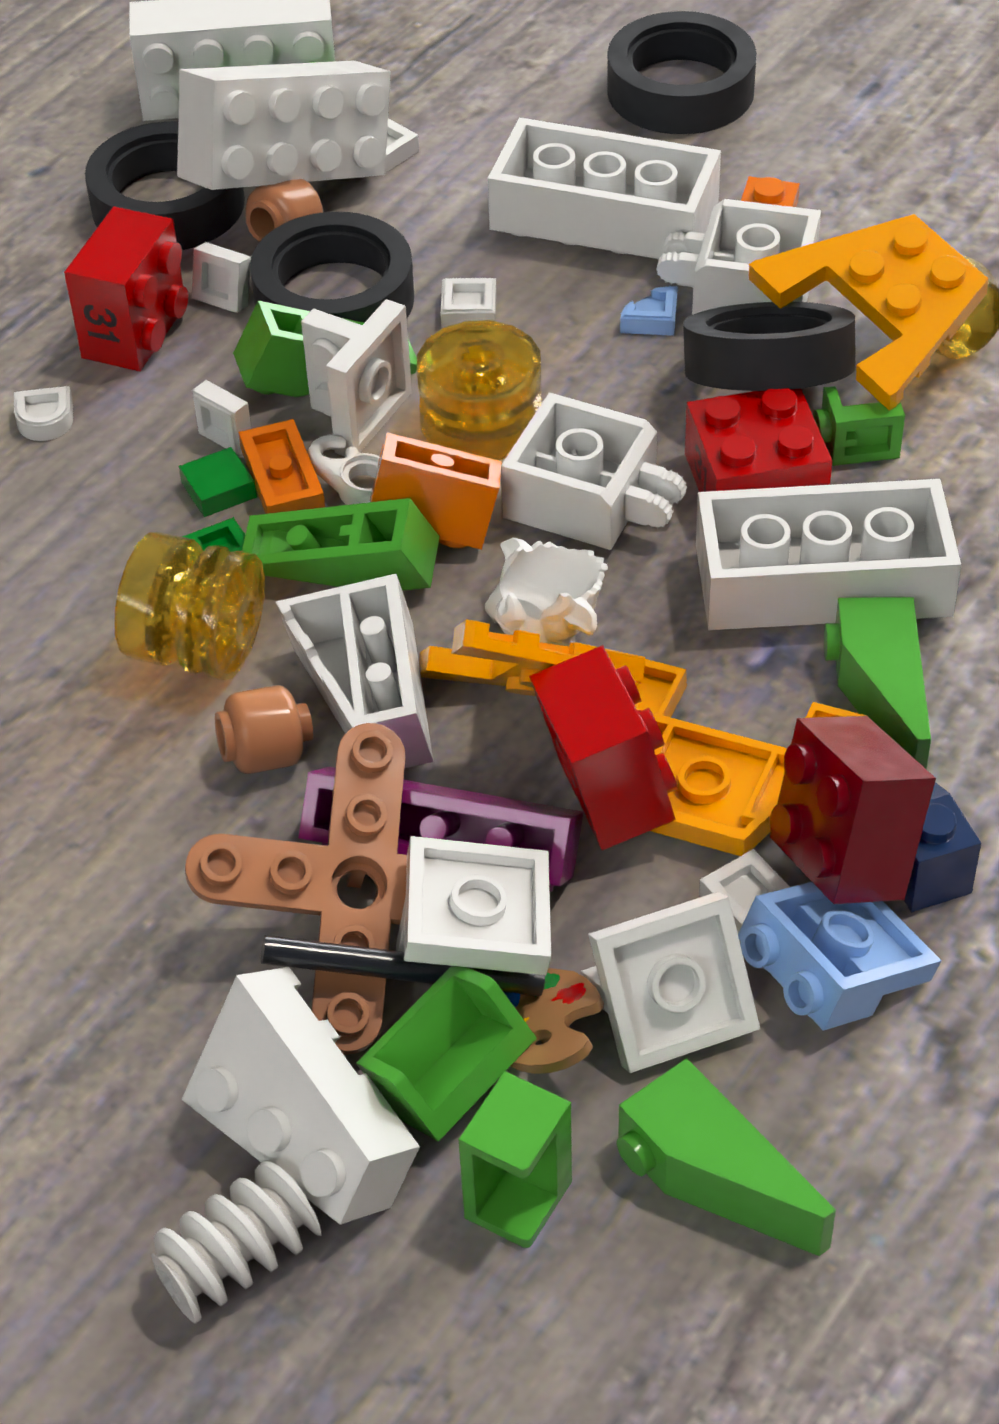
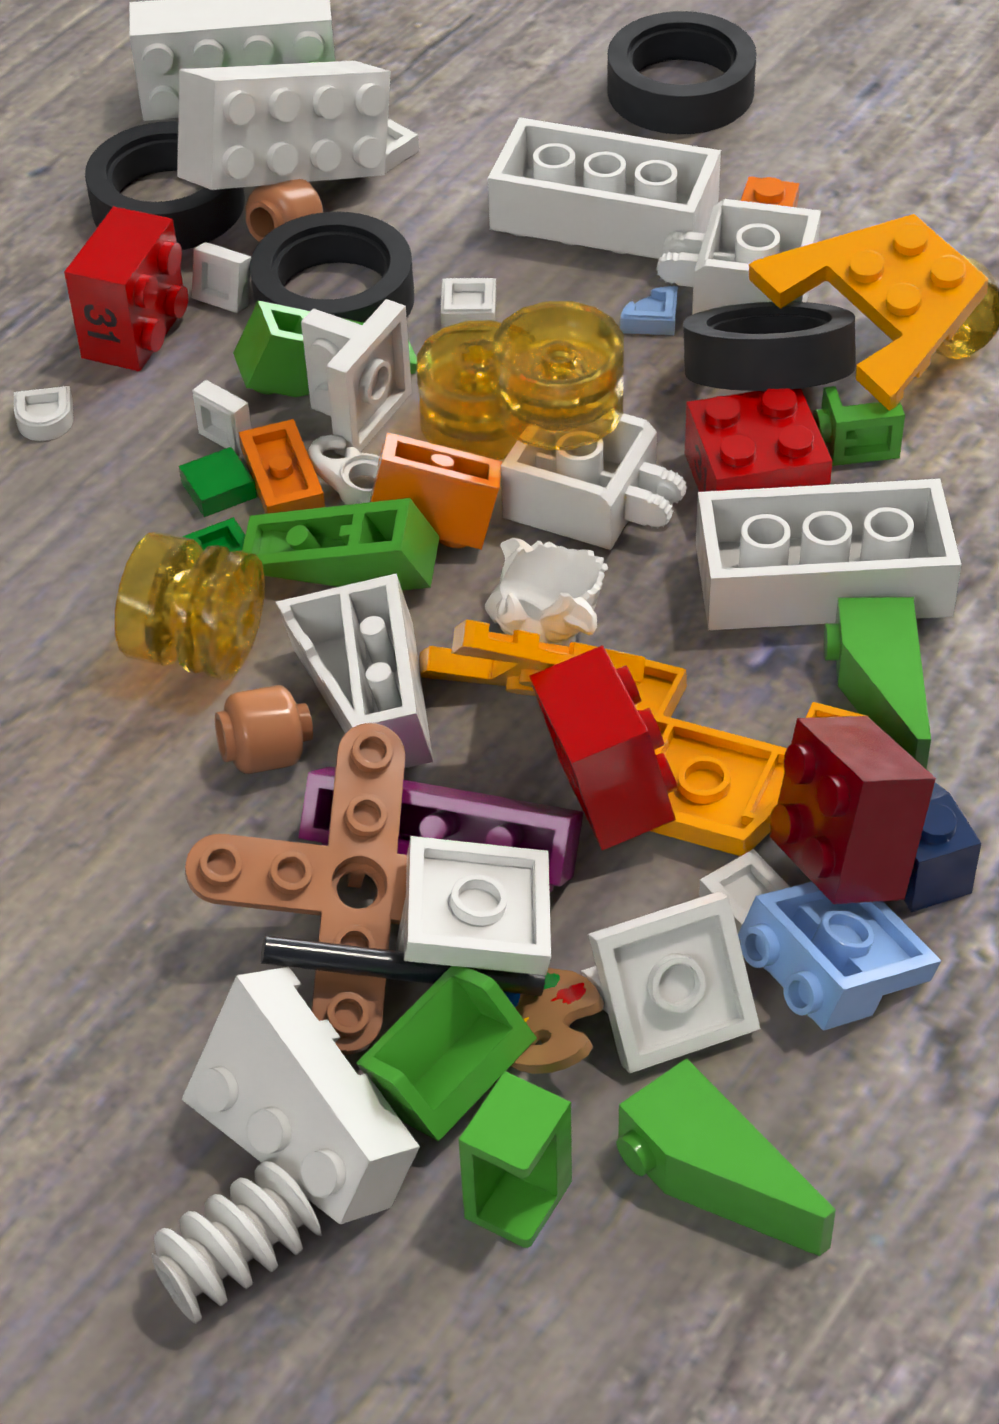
none -> clear yellow wheel [493,301,624,450]

